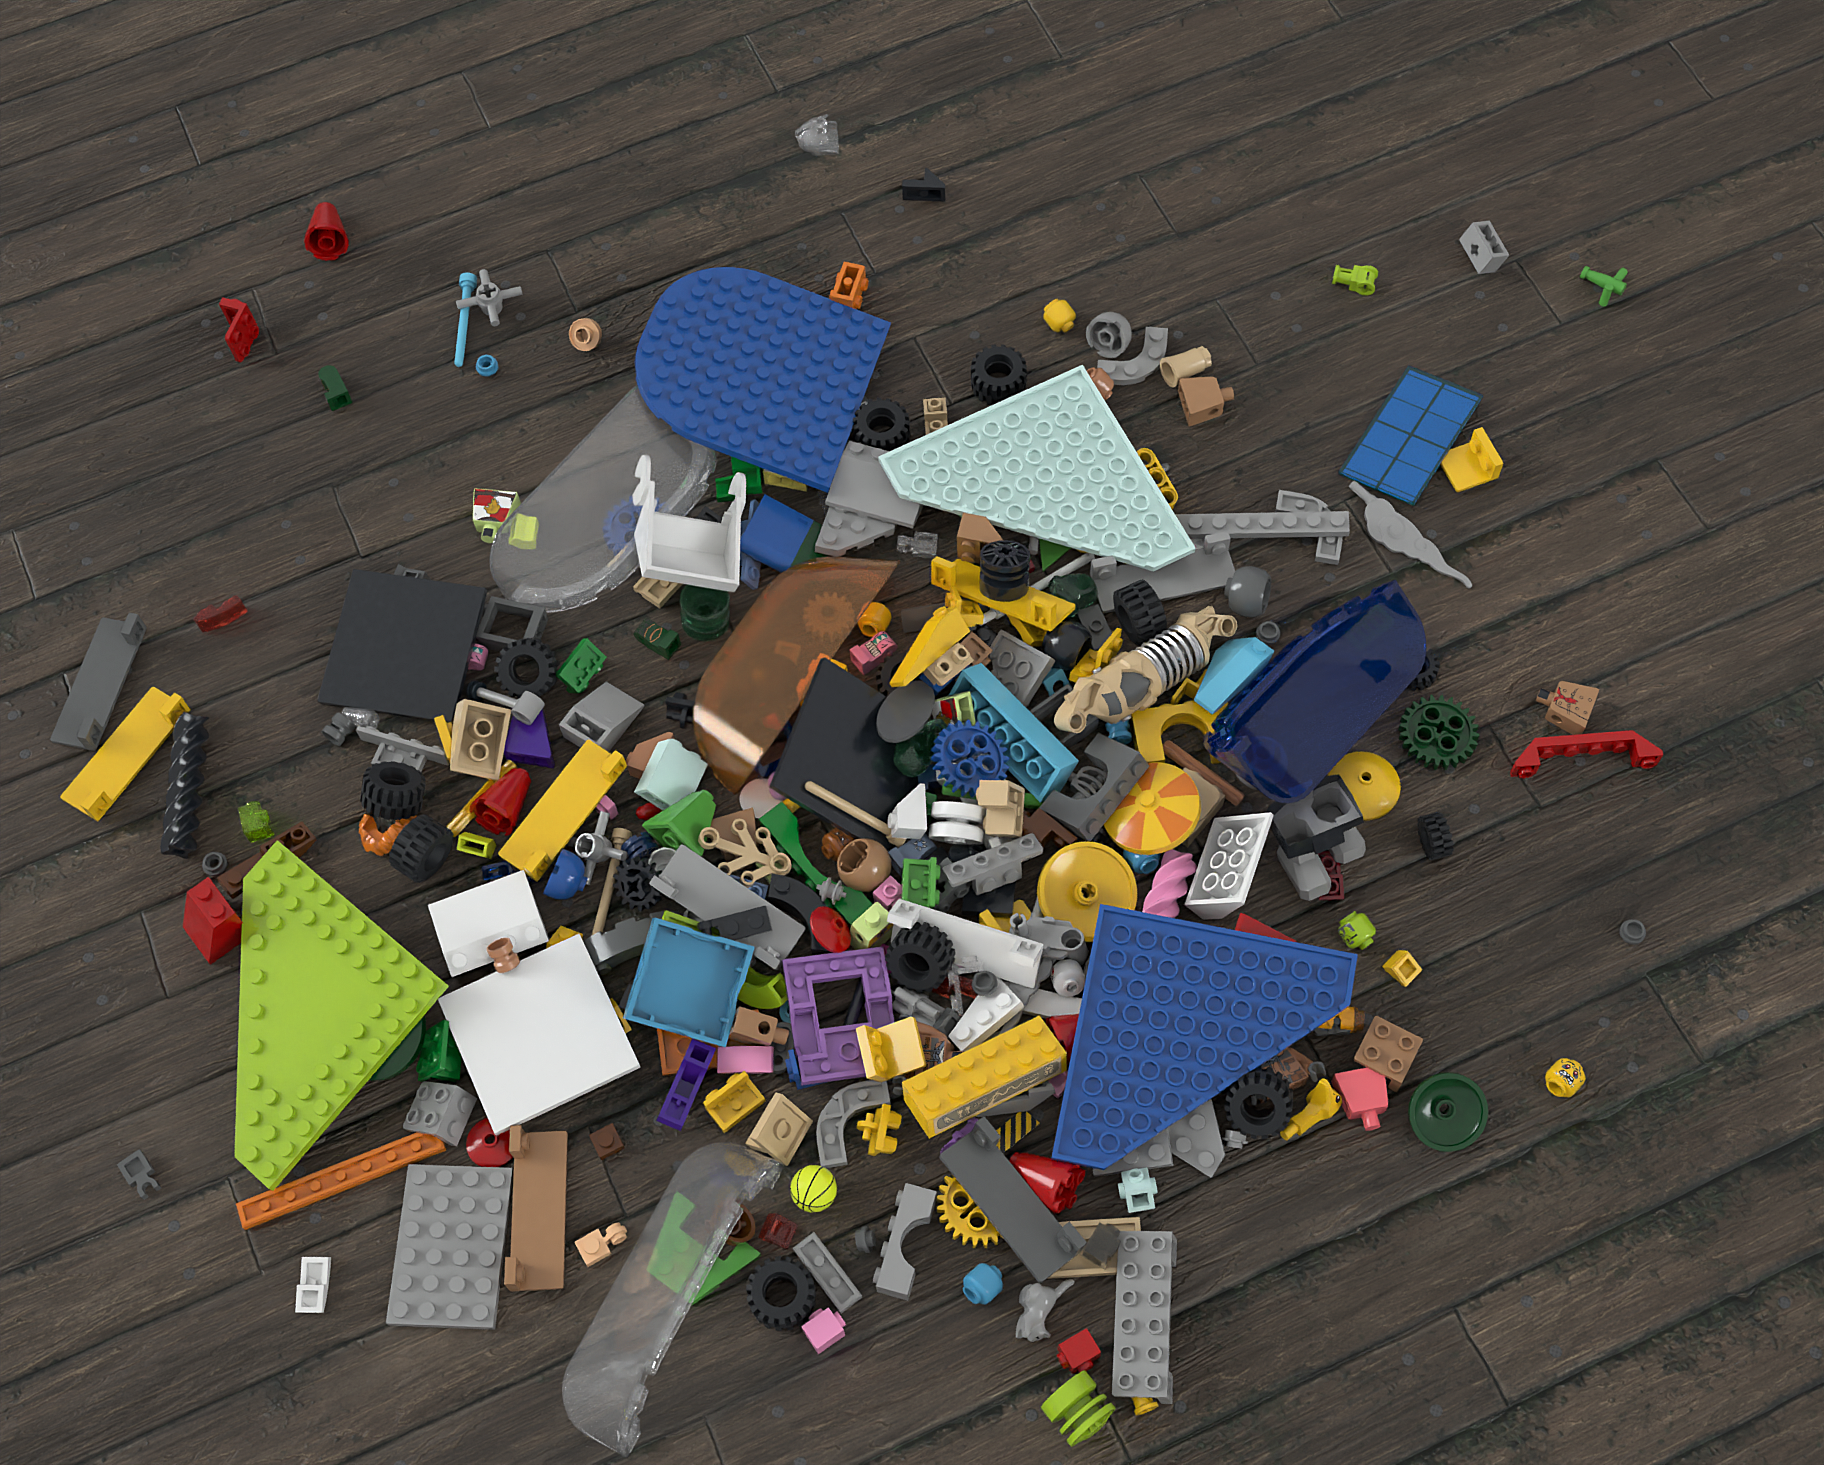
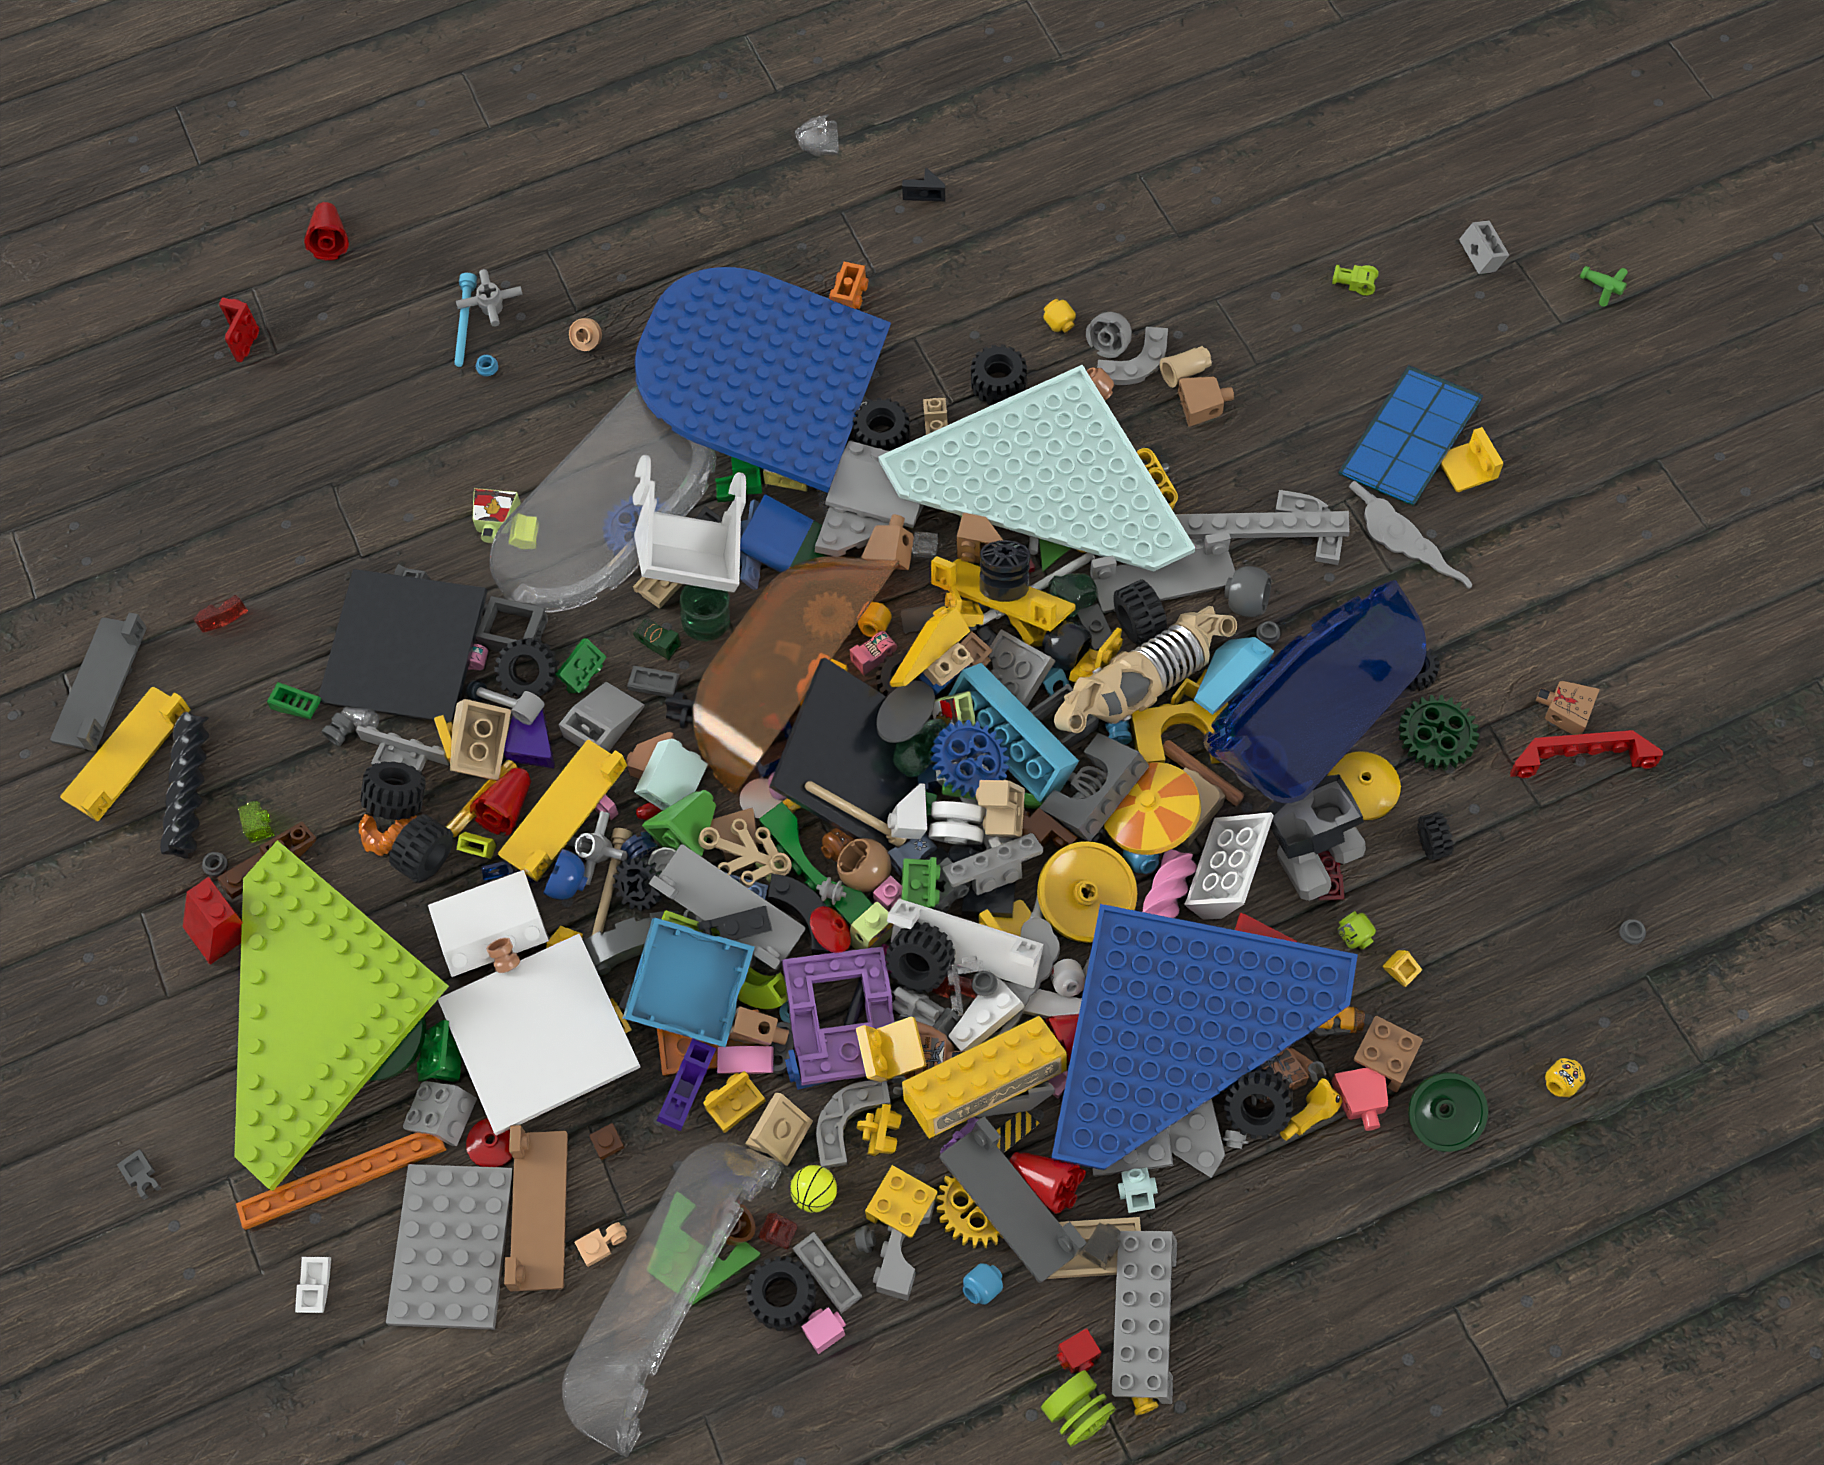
dark green leg [318,365,353,411] -> none
light grey piece [1009,913,1089,966] -> none
light grey animal [1016,1279,1074,1342] -> none
none -> green slope [267,682,322,719]
none -> dark grey plate [627,666,680,697]
none -> medium nougat torso [861,514,914,570]
none -> yellow bracket [865,1165,937,1238]

